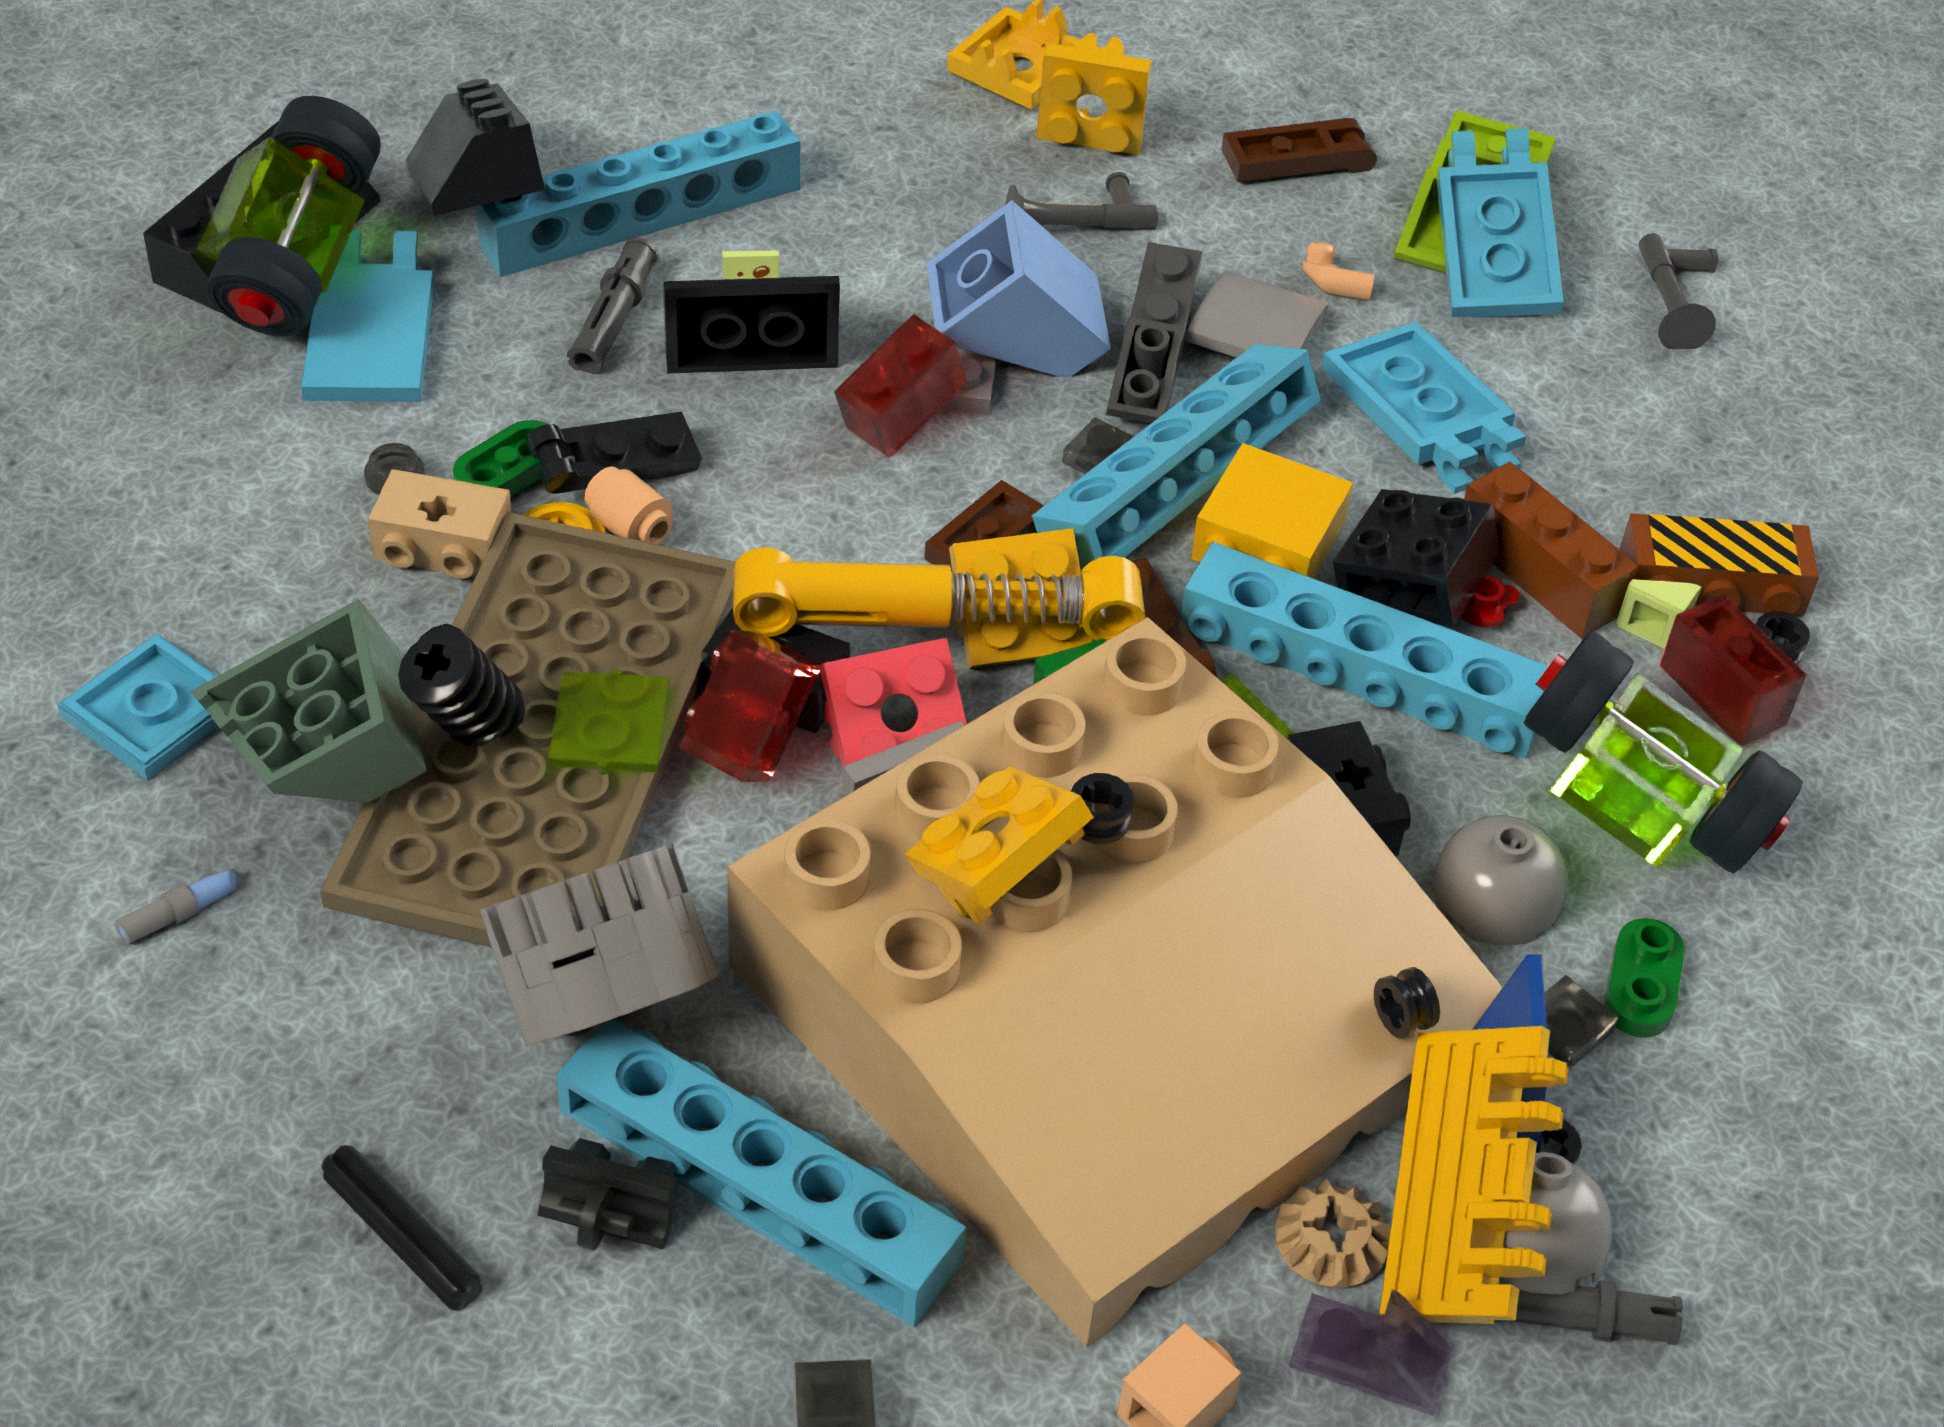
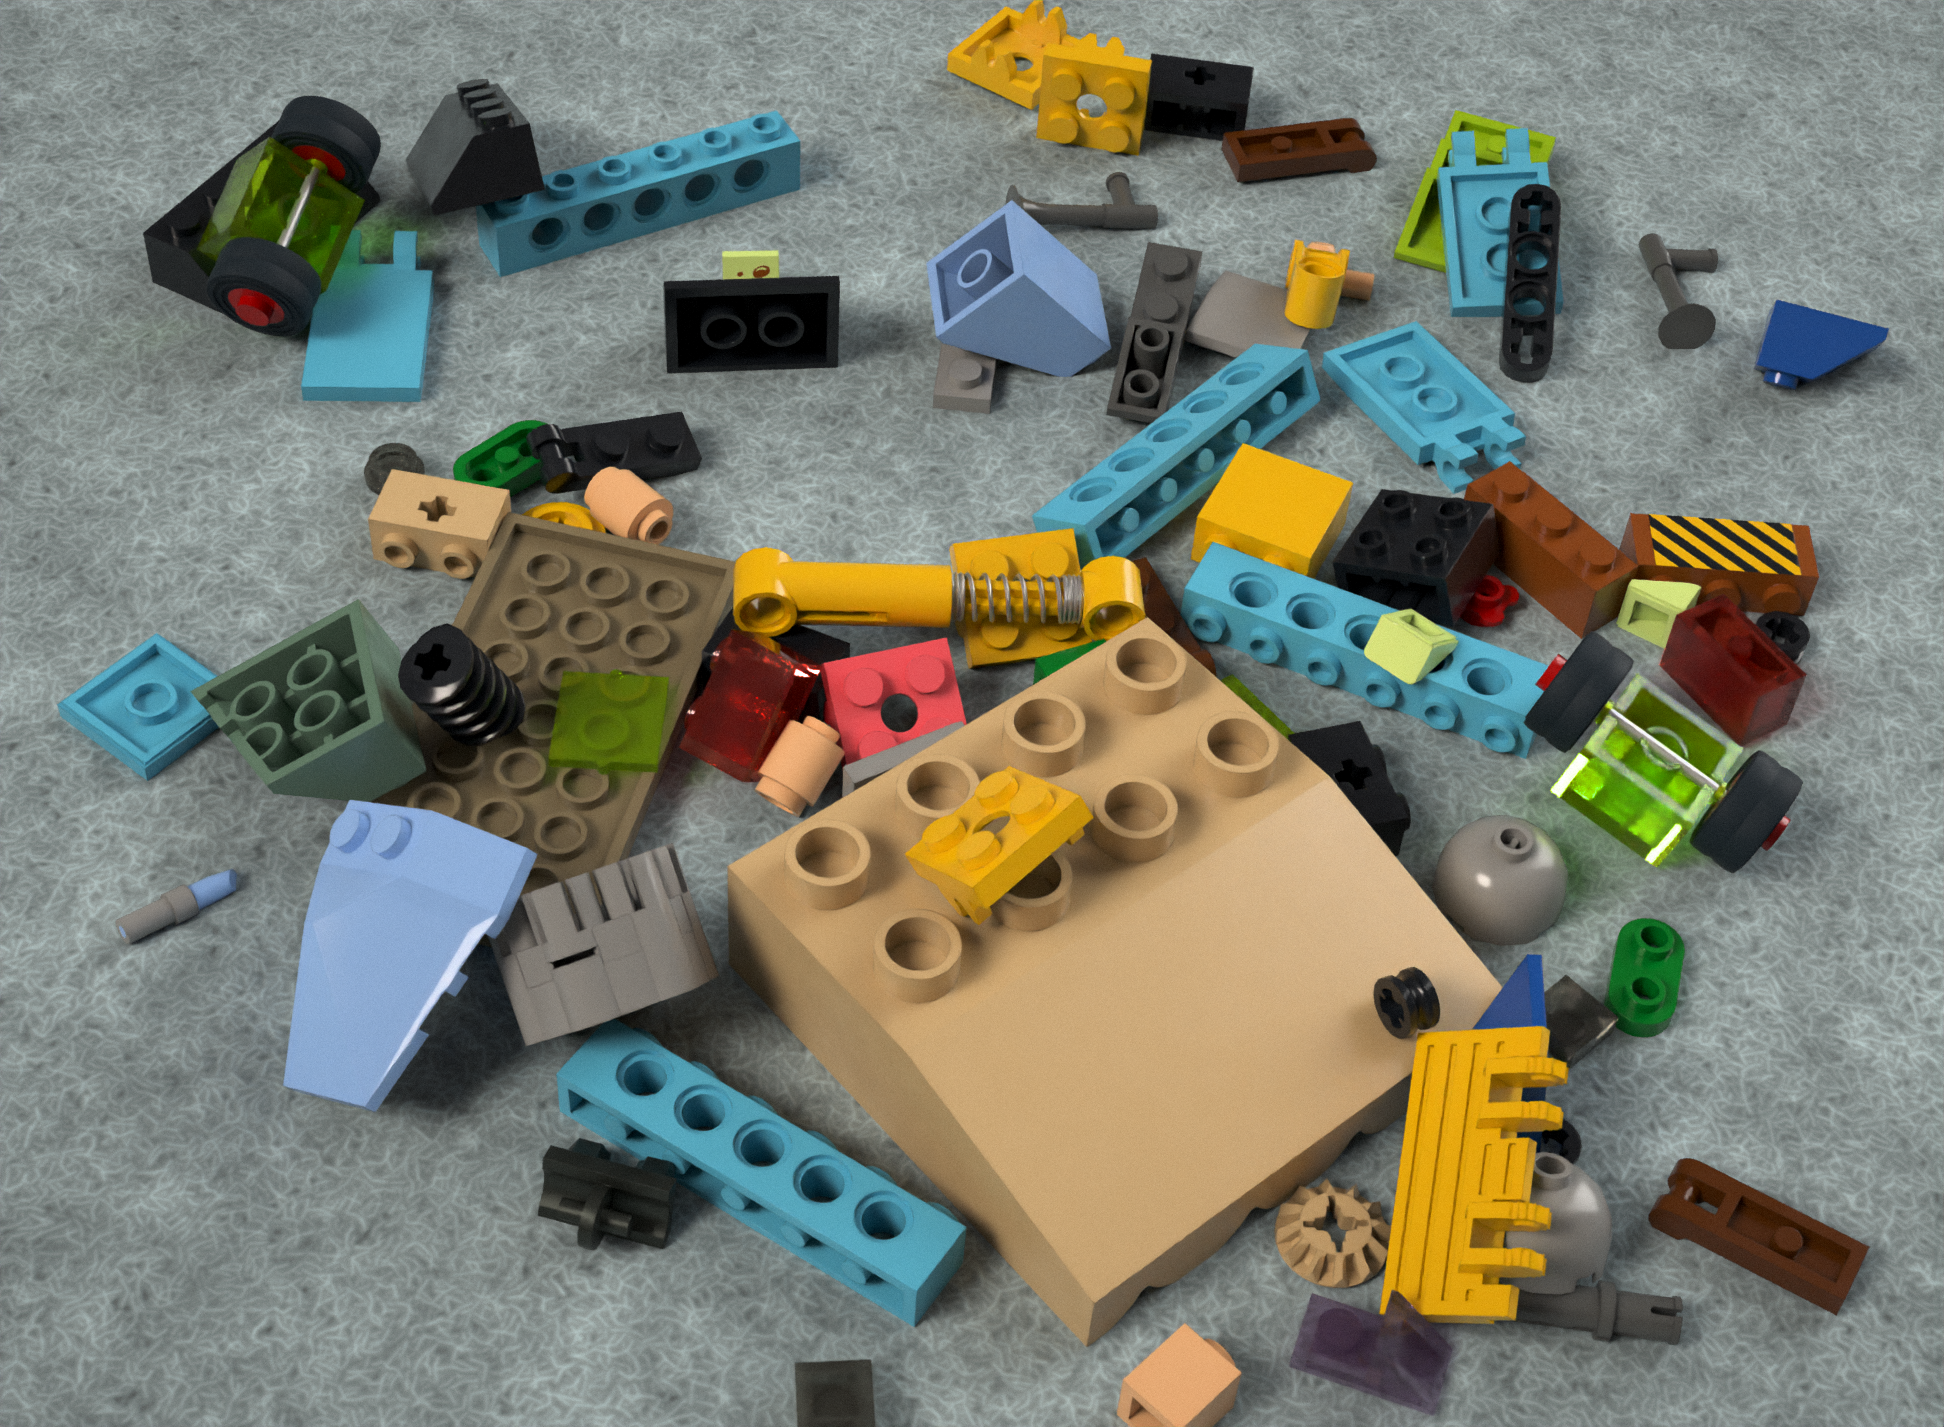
black axle [321,1145,482,1311] -> none
dark grey pin [567,237,658,374] -> none
clear red brick [834,314,967,458] -> none
reddish brown plate [924,480,1044,573] -> none
clear smoke plate [1062,417,1134,474] -> none
black bush [1071,773,1134,844] -> none
none -> light blue wedge [283,800,538,1112]
none -> light nougat brick [754,715,845,817]
none -> black brick [1144,53,1254,141]
none -> yellow piece [1284,239,1350,329]
none -> yellowish green slope [1364,608,1459,685]
none -> black beam [1499,184,1561,383]
none -> reddish brown plate [1648,1158,1870,1315]
none -> blue slope [1754,299,1889,390]

